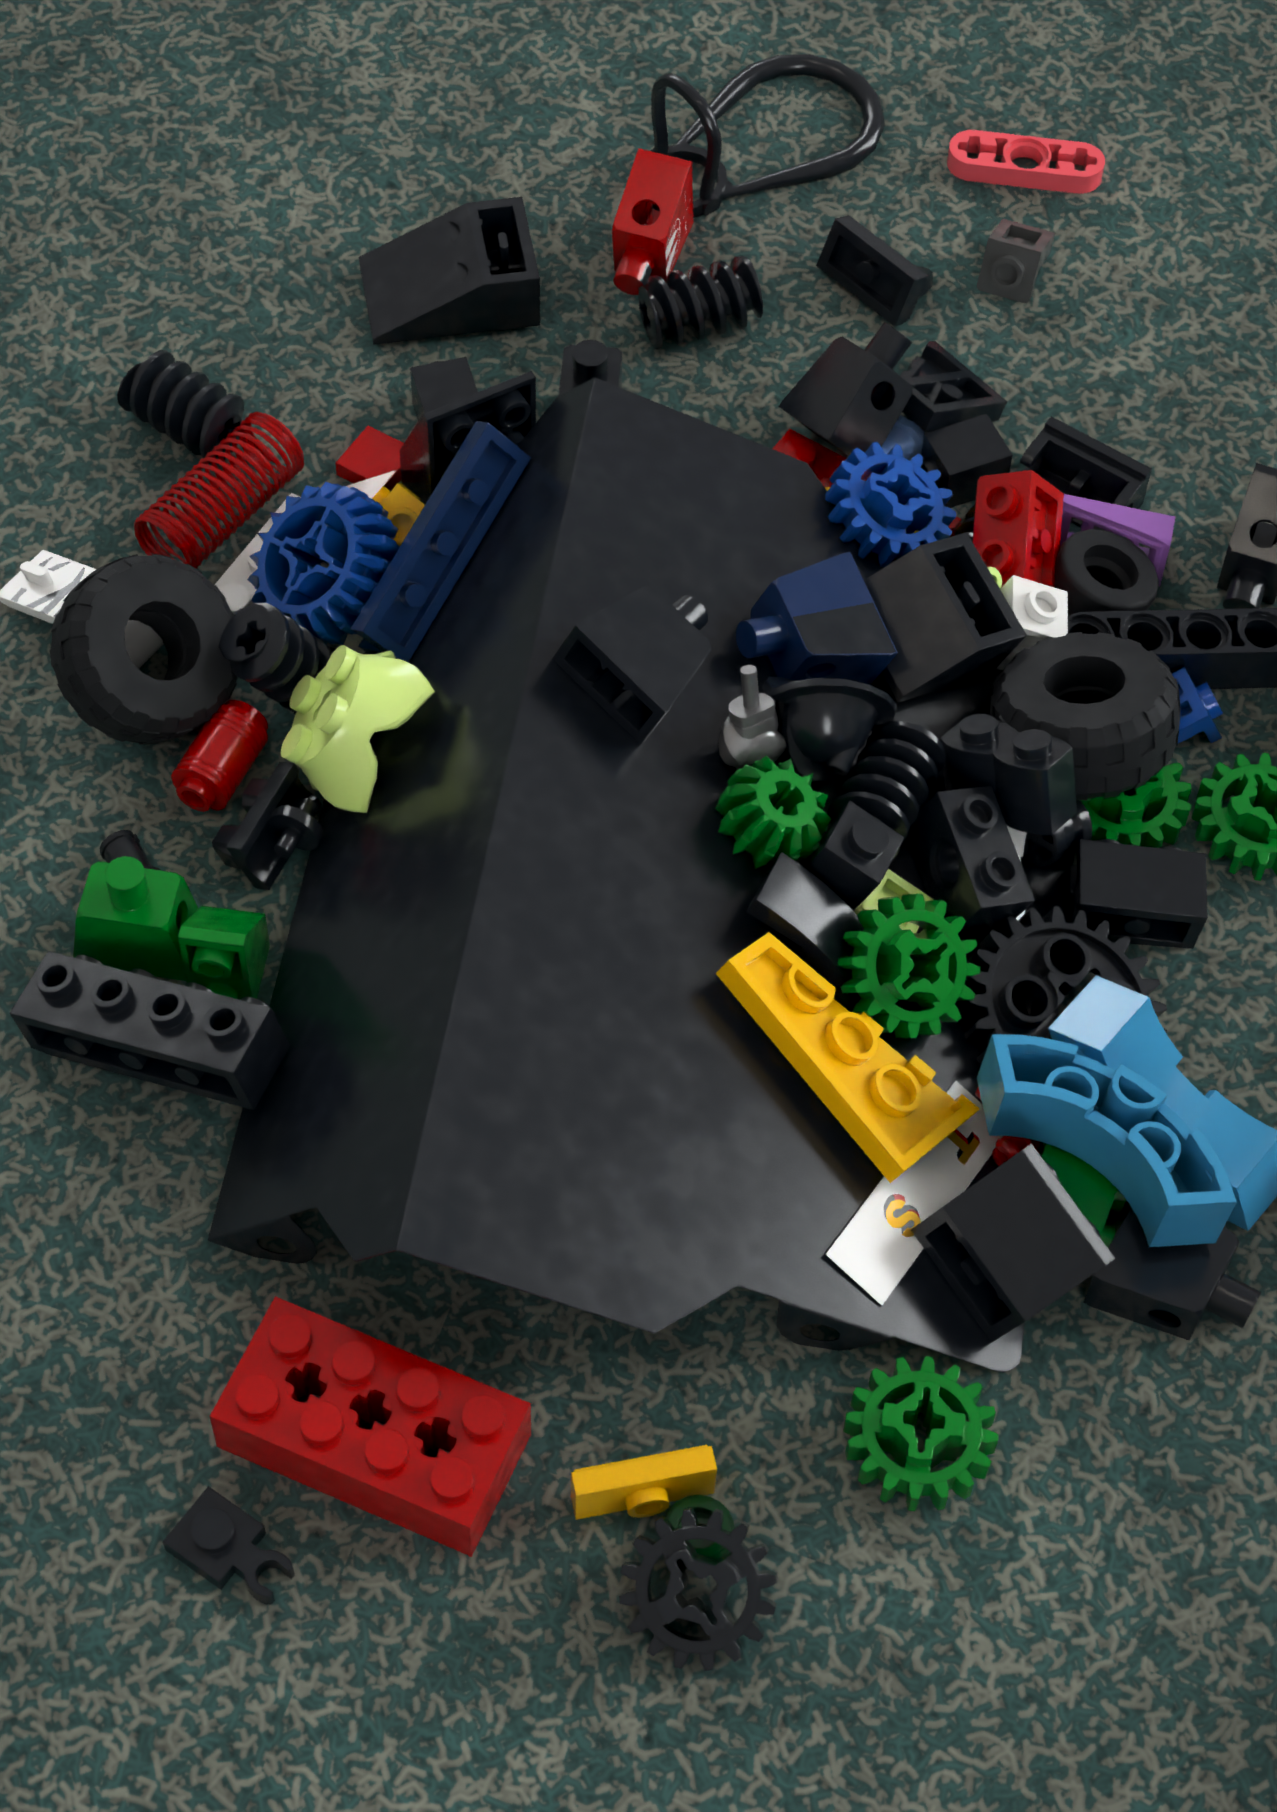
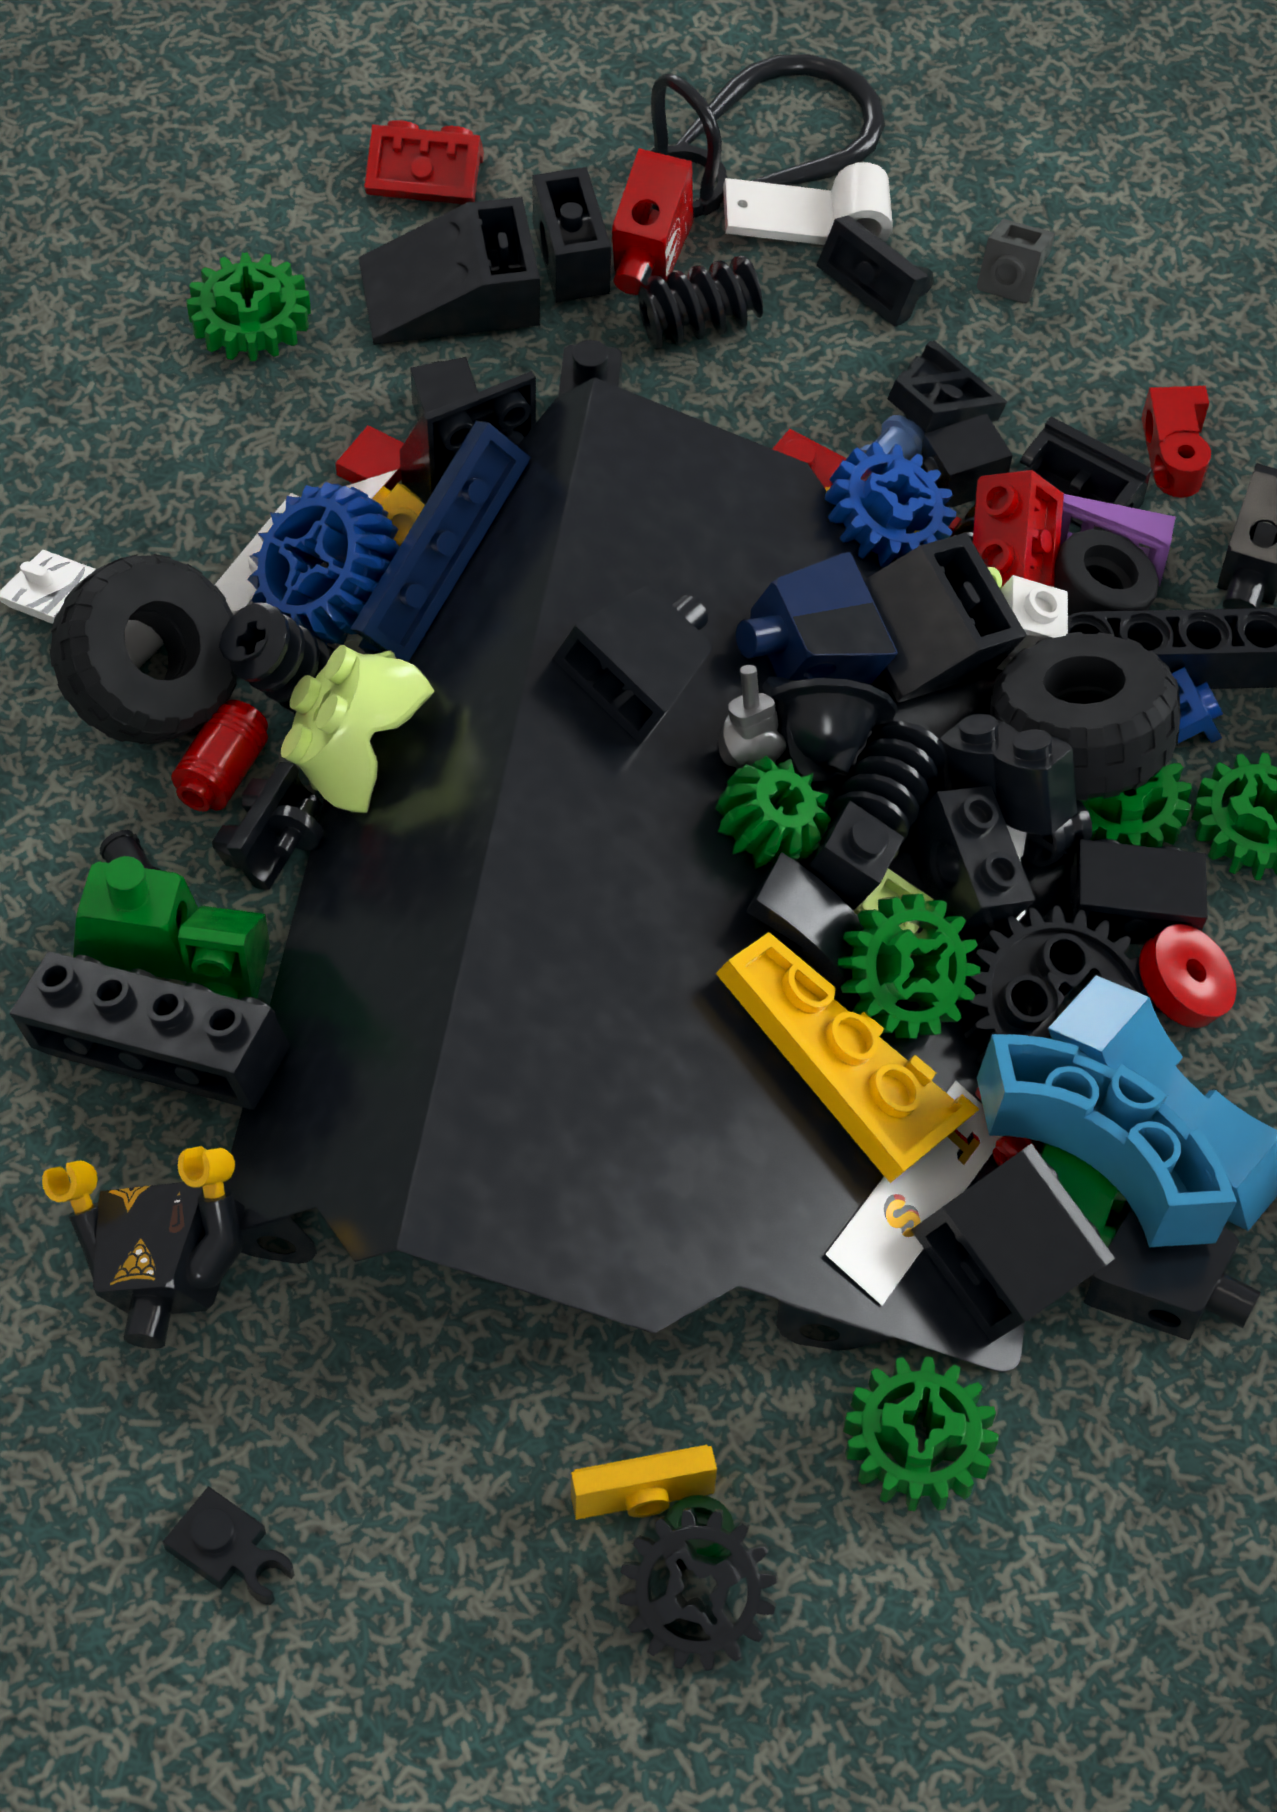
black piece [117,350,244,465] -> none
red piece [134,412,305,569] -> none
red brick [209,1296,531,1557] -> none
black torso [778,322,913,456] -> none
coral beam [947,130,1105,194] -> none
none -> black torso [42,1146,245,1349]
none -> green gear [187,252,311,361]
none -> red bracket [364,120,484,205]
none -> black brick [532,167,611,302]
none -> white door [723,162,893,245]
none -> red piece [1139,924,1237,1028]
none -> red leg [1141,385,1211,498]

